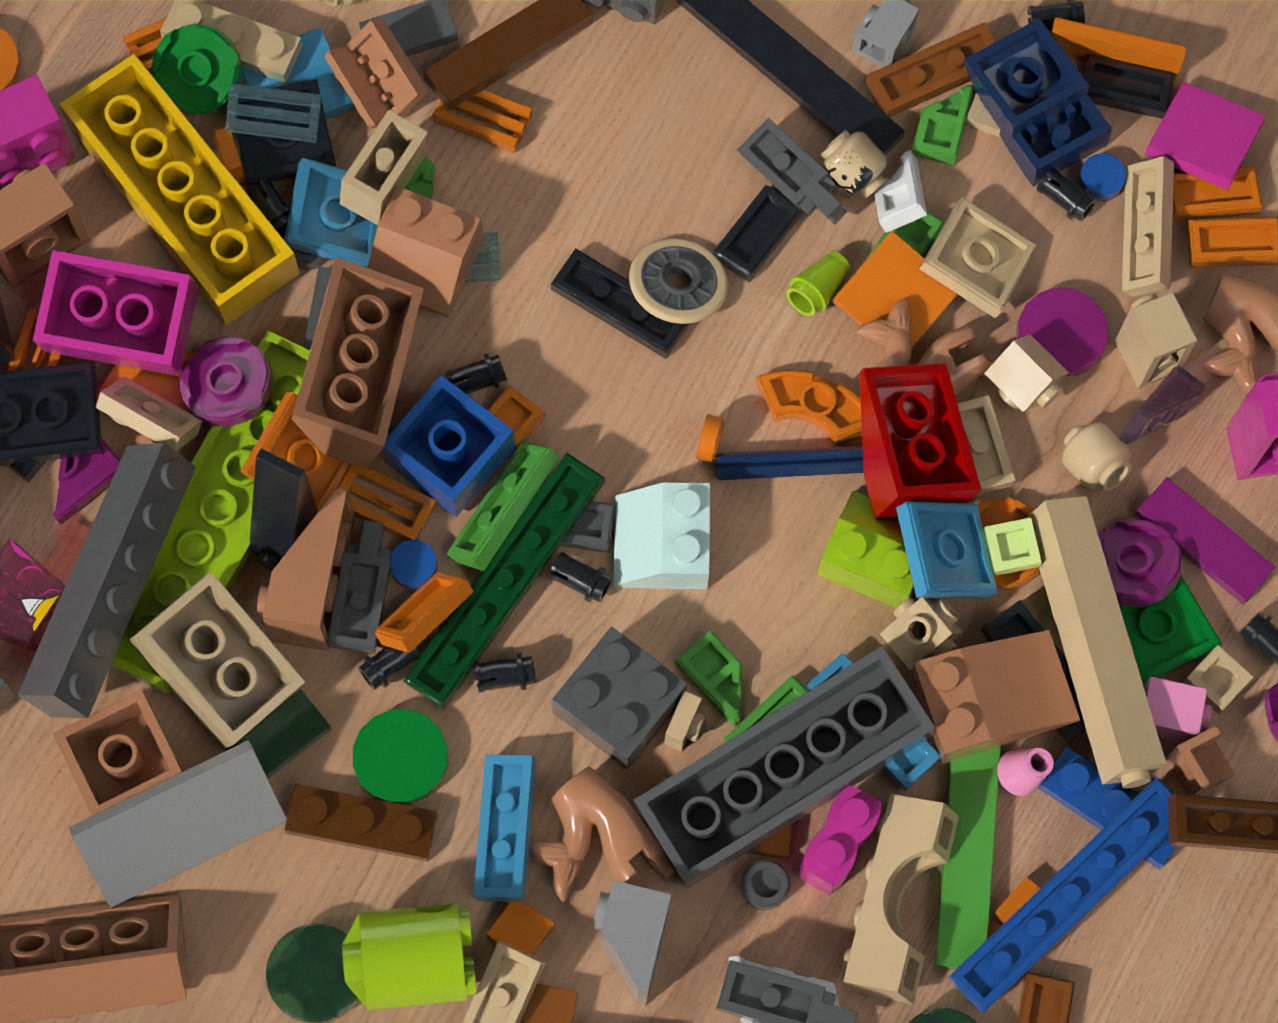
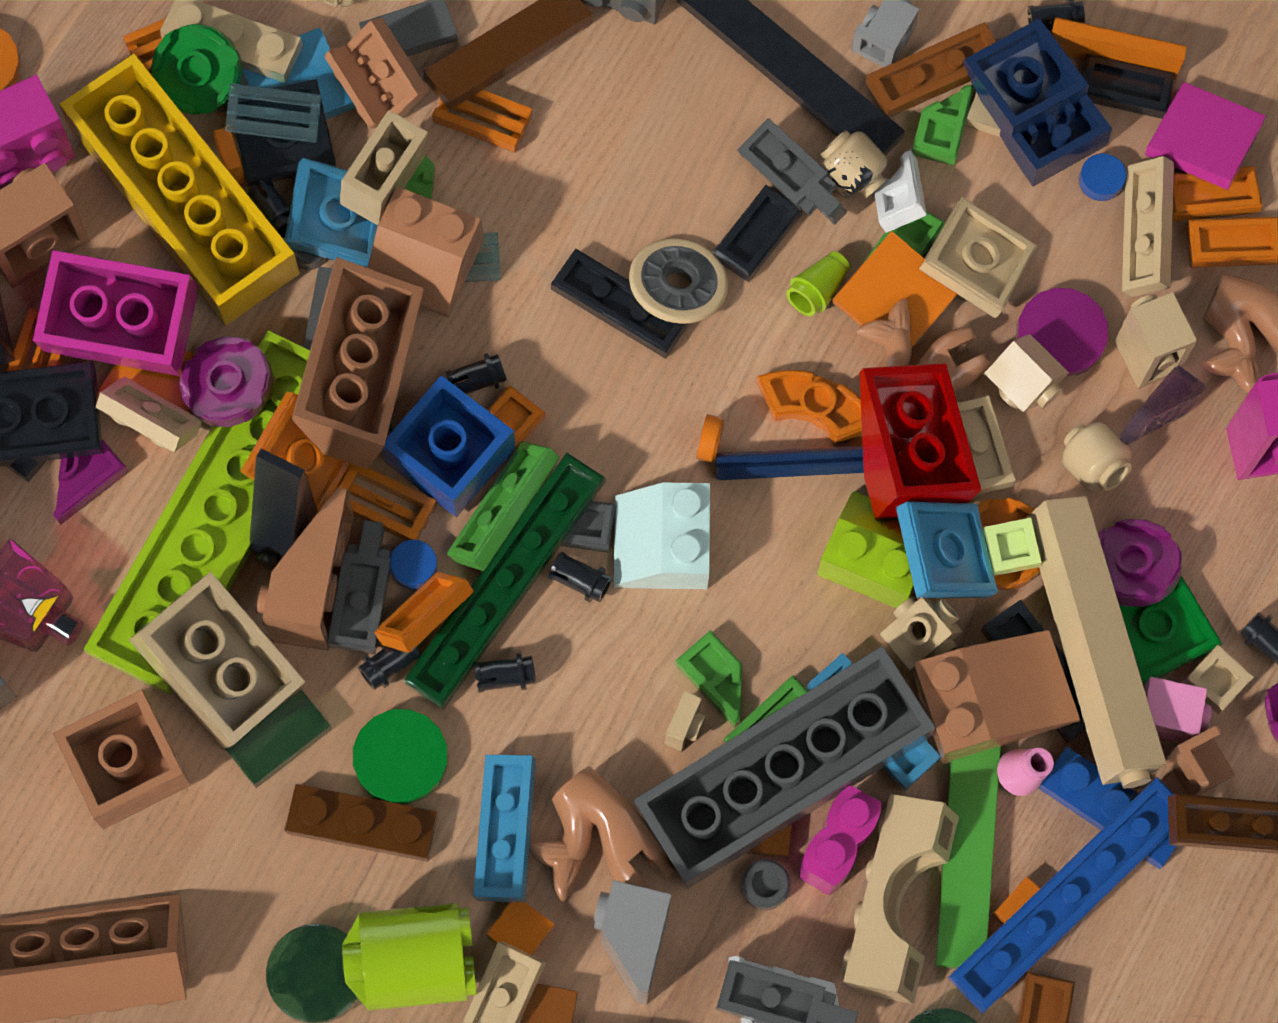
dark grey brick [17,443,196,718] -> none
light grey tile [69,740,287,908] -> none
dark grey brick [552,626,687,770] -> none
black pin [1037,167,1097,221] -> none
magenta tile [1135,477,1276,605] -> none

